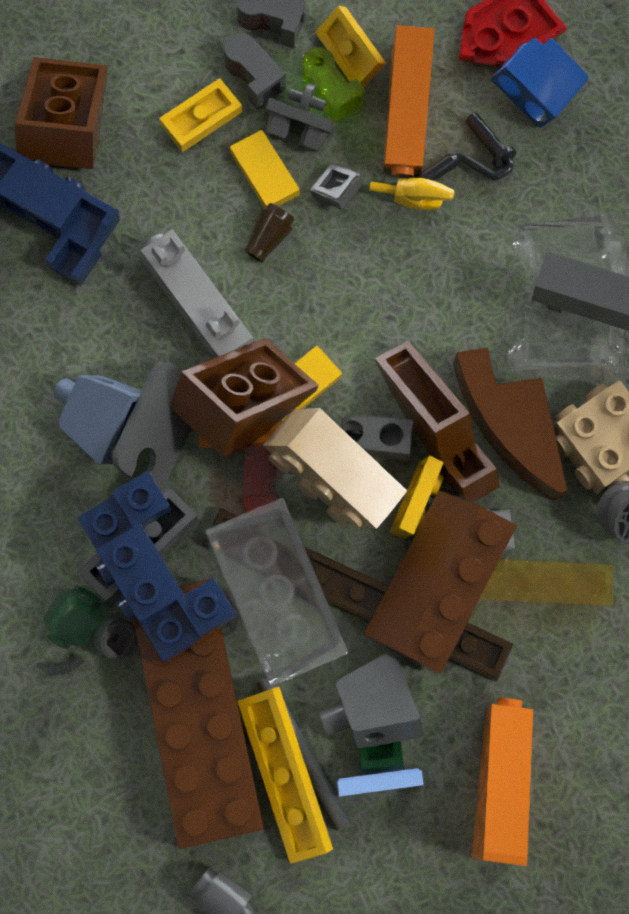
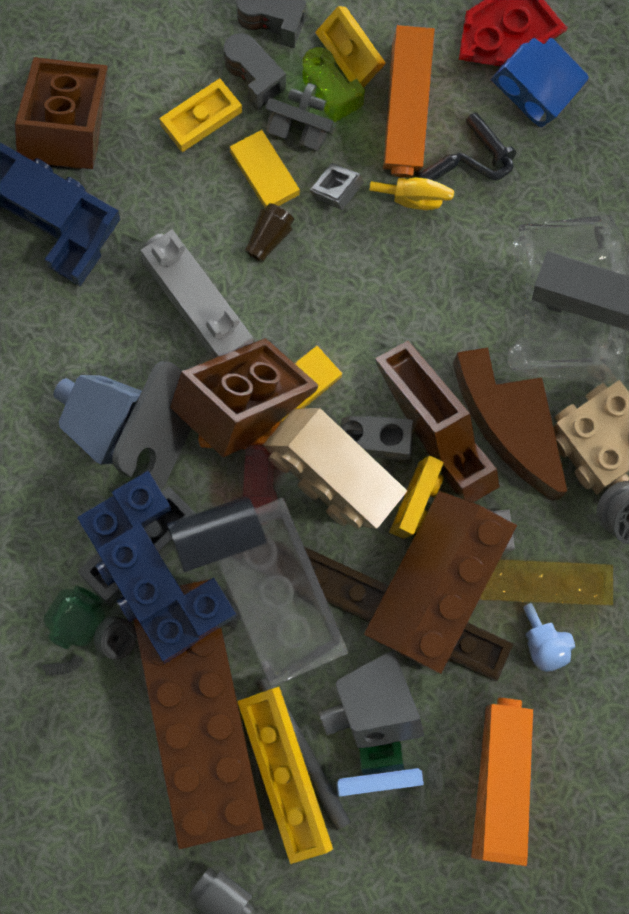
none -> black brick [167,496,267,572]
none -> light blue piece [523,603,575,672]

